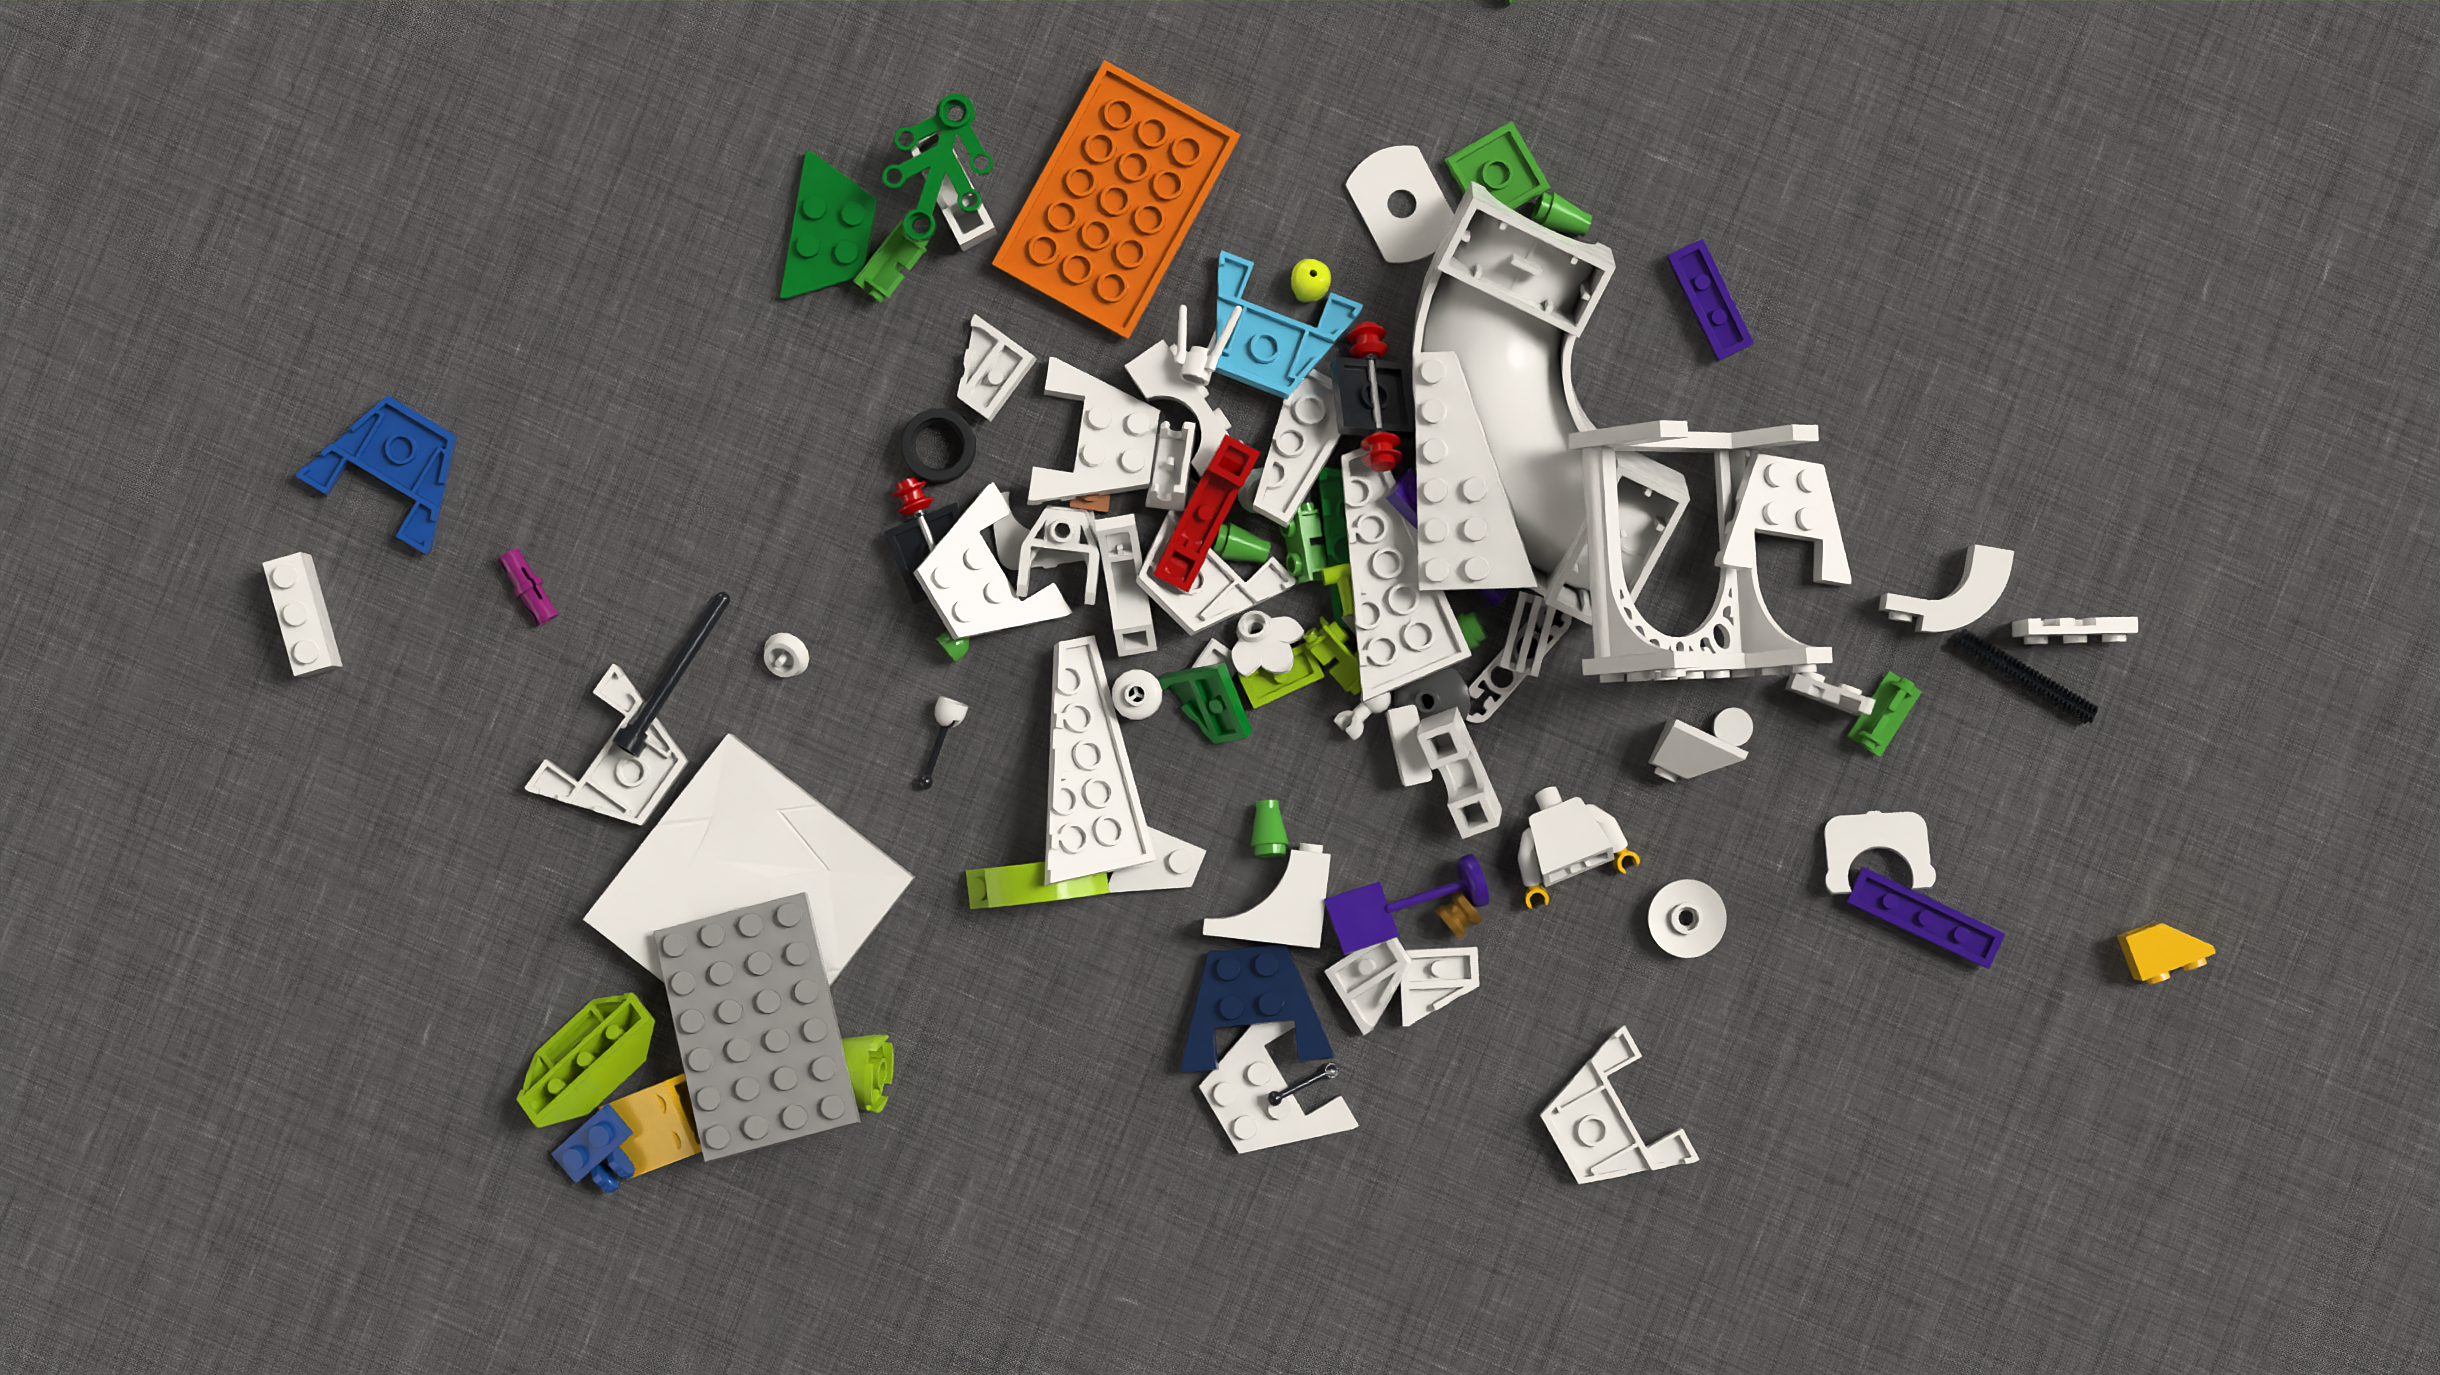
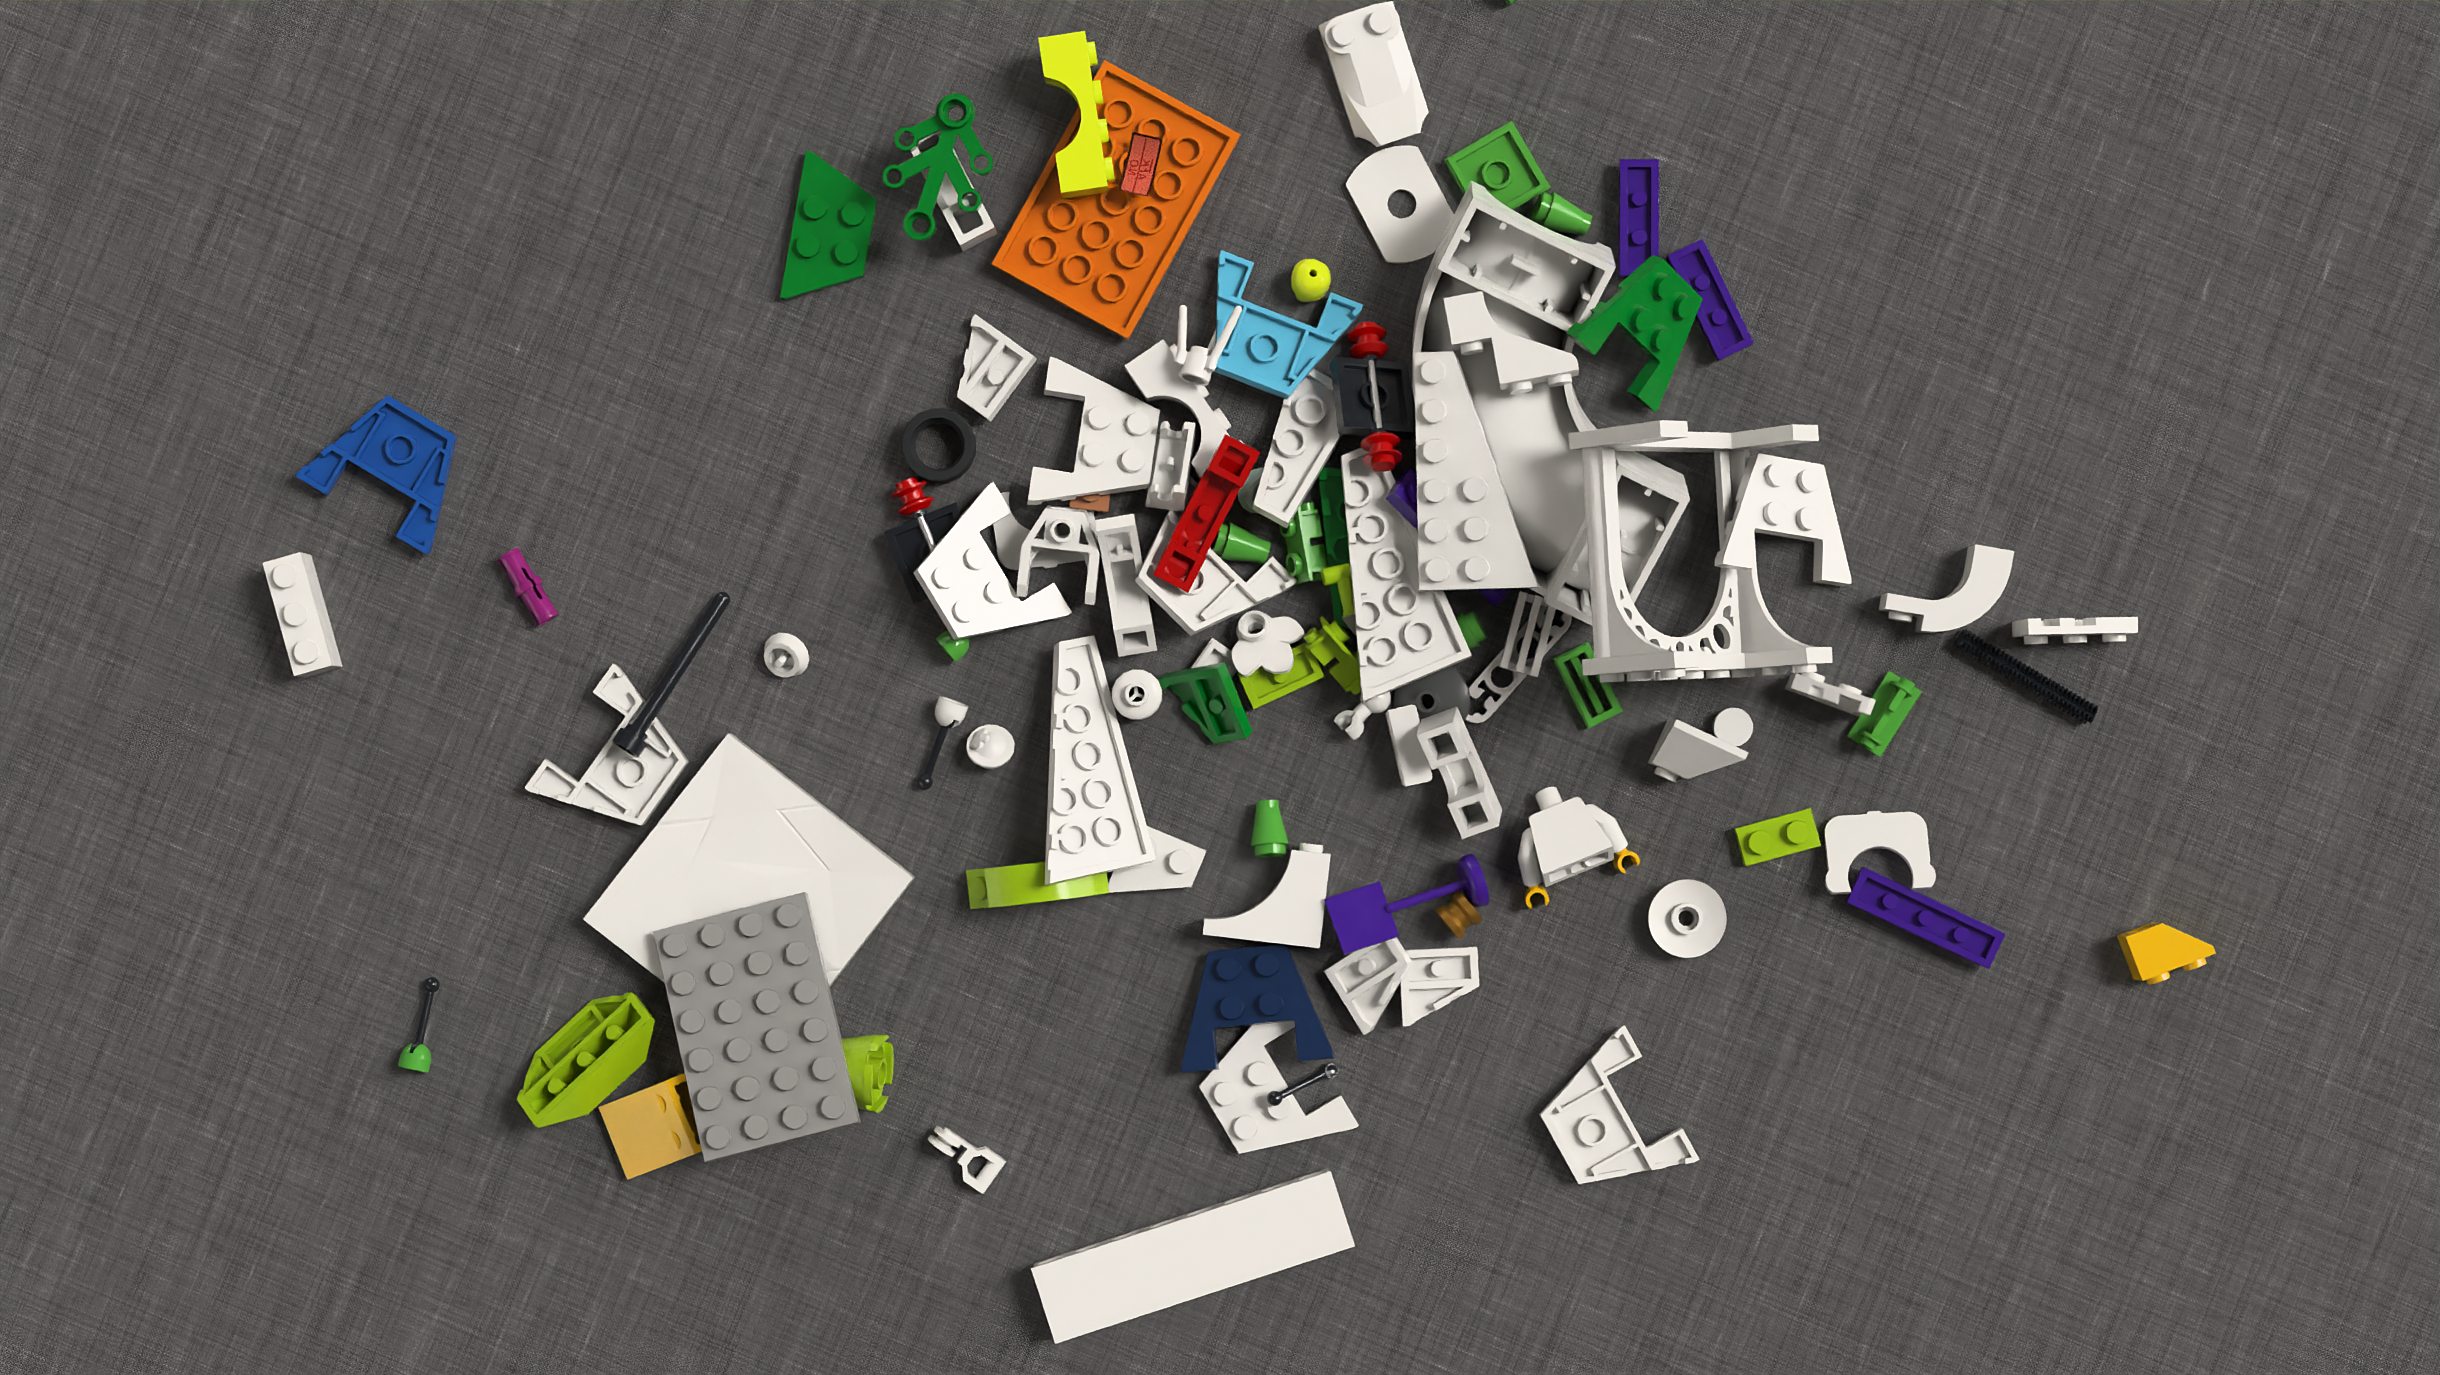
blue hinge [551,1103,636,1193] -> none
bright green hinge [854,220,929,303] -> none
none -> hinge [398,977,440,1072]
none -> white piece [928,1126,1006,1194]
none -> white hat [966,724,1015,769]
none -> white tile [1031,1168,1355,1344]
none -> neon yellow arch [1038,31,1115,199]
none -> clear red sticker [1118,132,1163,197]
none -> white slope [1318,1,1429,147]
none -> white arch [1443,291,1579,394]
none -> bright green tile [1552,642,1623,729]
none -> green wing [1566,255,1703,412]
none -> dark purple plate [1618,159,1659,278]
none -> lime plate [1733,808,1821,866]

